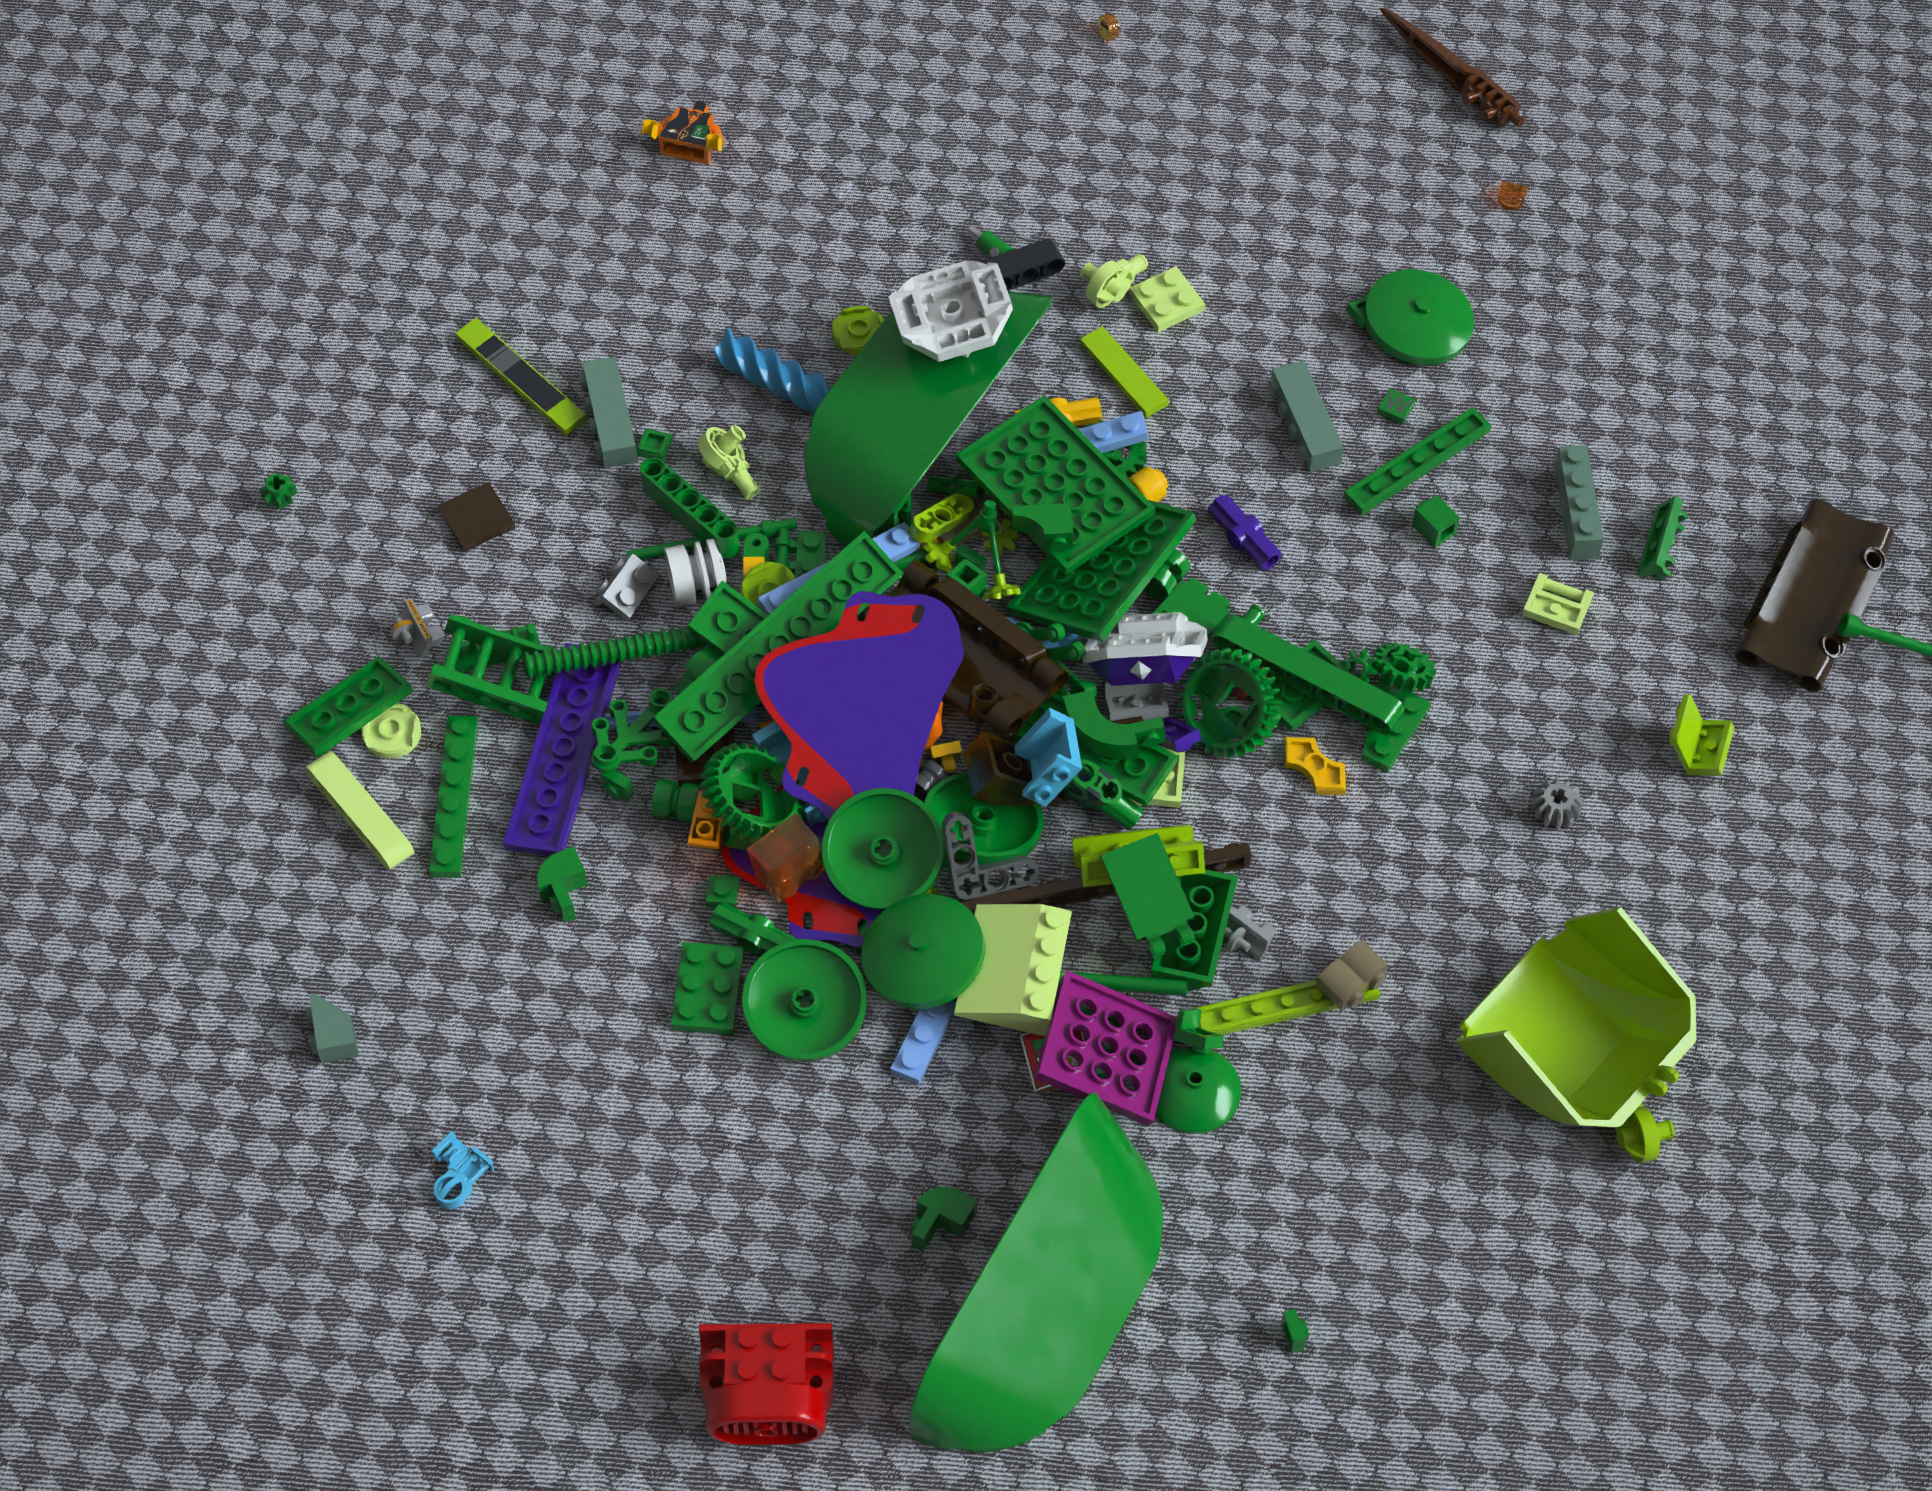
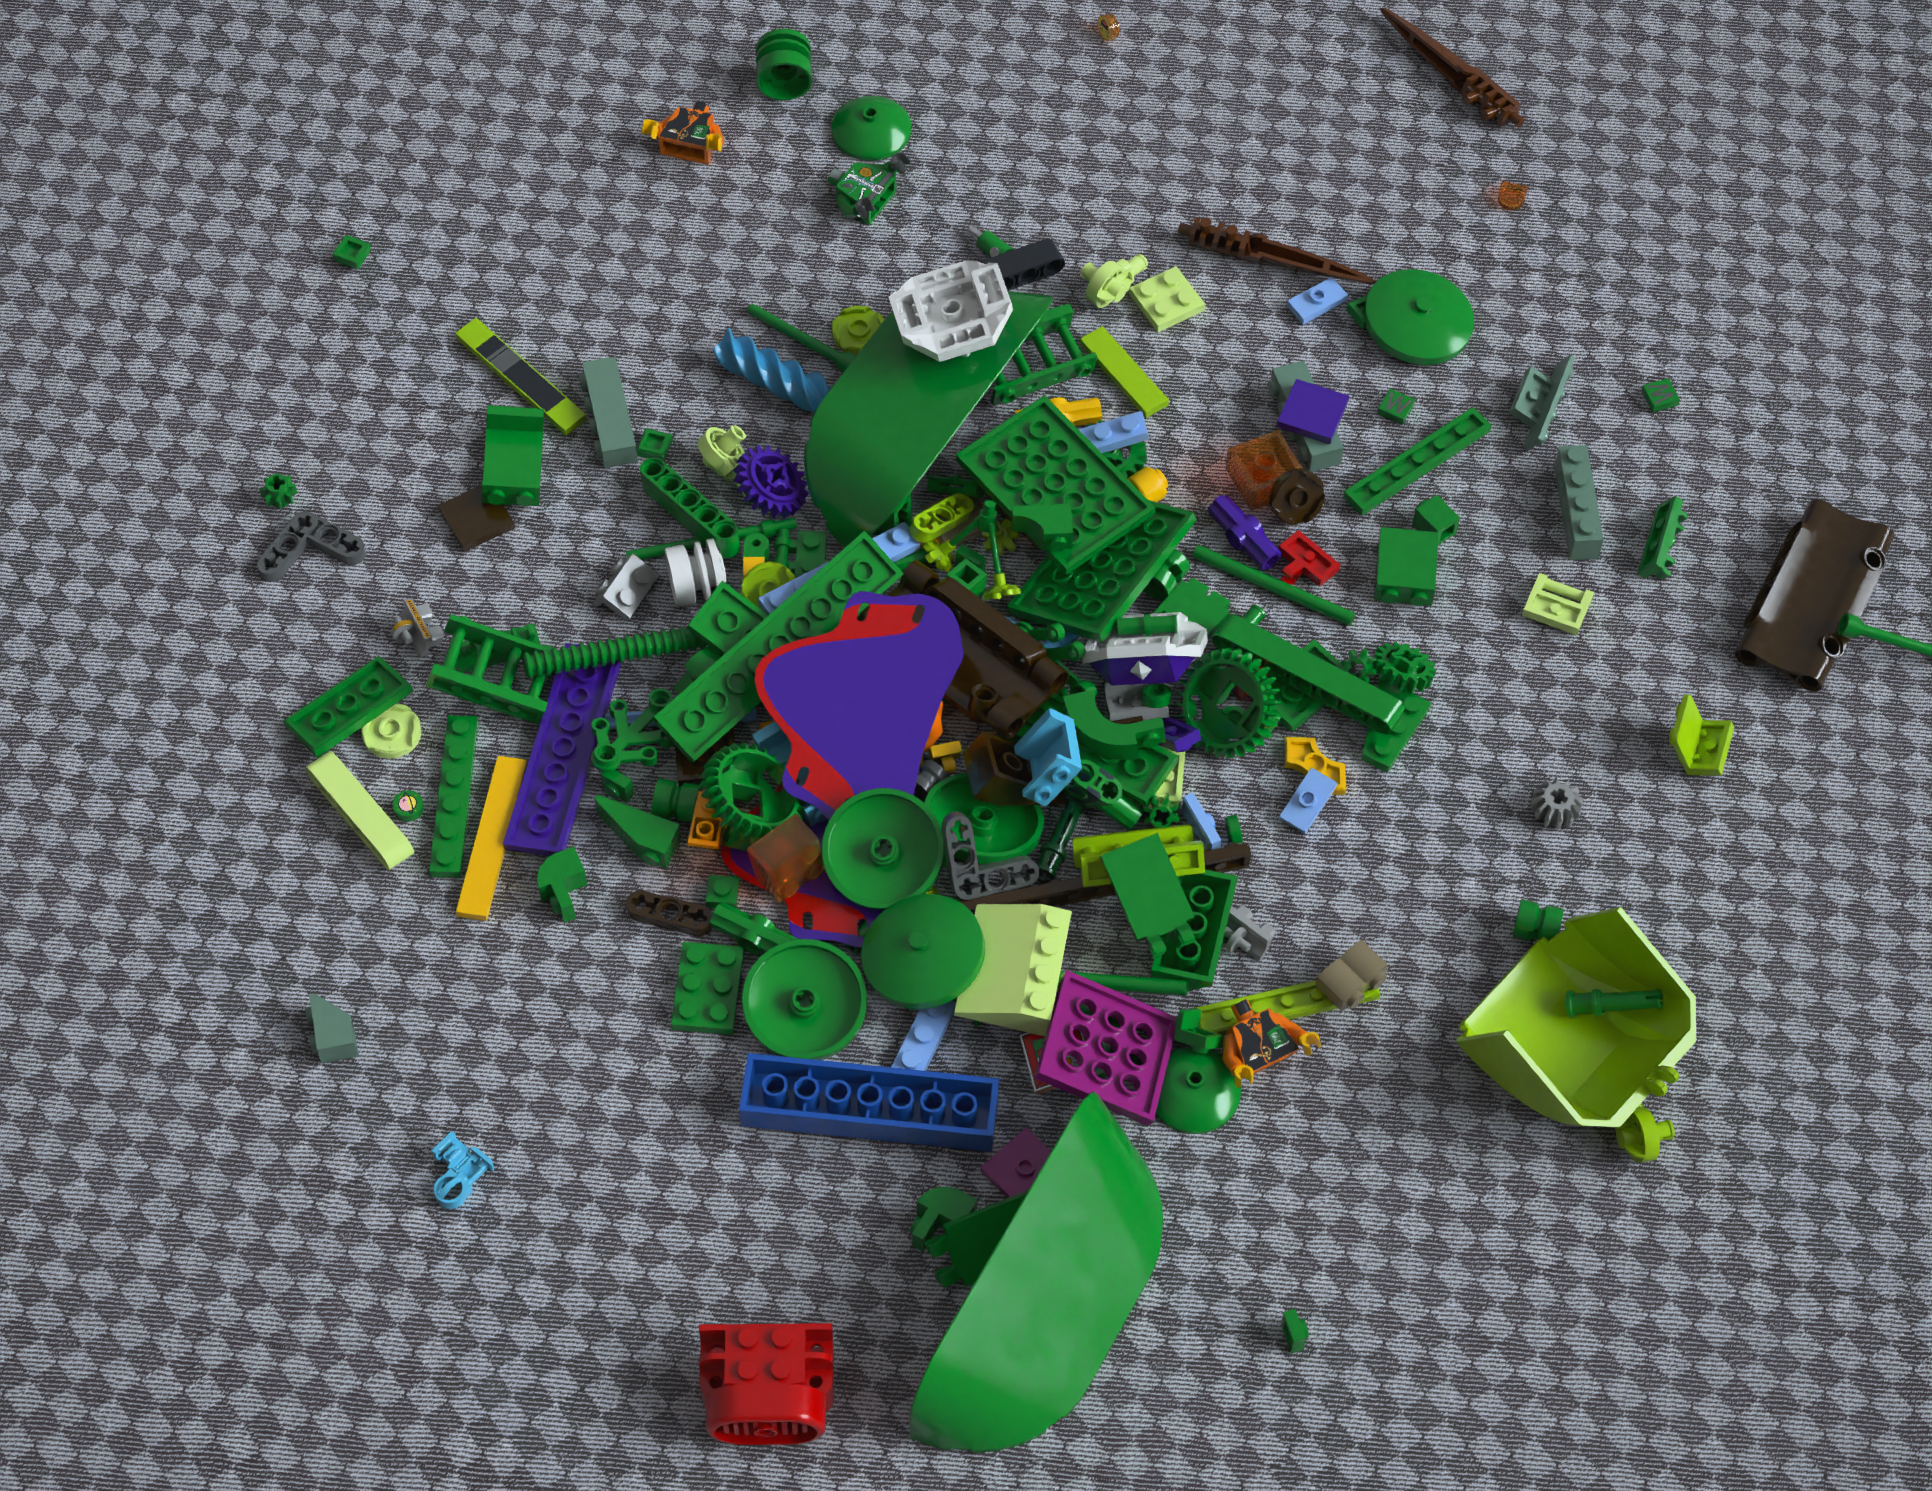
none -> dark grey beam [257,512,366,582]
none -> green plate [332,235,371,270]
none -> green tile [392,790,424,822]
none -> yellow tile [456,756,528,921]
none -> green panel [482,405,544,506]
none -> green slope [595,794,682,868]
none -> dark brown beam [626,890,712,937]
none -> dark purple gear [733,445,809,519]
none -> blue brick [739,1053,999,1152]
none -> green piece [747,304,856,373]
none -> green wheel [756,28,812,101]
none -> torso [828,152,910,226]
none -> green dish [831,96,911,161]
none -> green tile [925,1190,1029,1288]
none -> magenta plate [980,1127,1052,1198]
none -> green fence [991,303,1097,406]
none -> dark green pin [1037,798,1084,884]
none -> green pin [1117,614,1178,637]
none -> green tile [1141,683,1171,708]
none -> green gear [1143,793,1180,828]
none -> reddish brown piece [1178,217,1376,284]
none -> light blue plate [1182,793,1221,850]
none -> green piece [1193,545,1356,626]
none -> torso [1222,999,1321,1088]
none -> green tile [1224,814,1243,844]
none -> clear orange brick [1226,430,1302,511]
none -> dark brown tile [1269,468,1325,525]
none -> dark purple tile [1277,379,1349,444]
none -> red plate [1278,530,1341,587]
none -> light blue plate [1279,768,1337,834]
none -> light blue plate [1287,277,1348,325]
none -> green brick [1374,527,1438,606]
none -> sand green bracket [1509,355,1575,451]
none -> green wheel [1512,899,1564,941]
none -> green pin [1565,989,1664,1018]
none -> green tile [1641,378,1680,412]

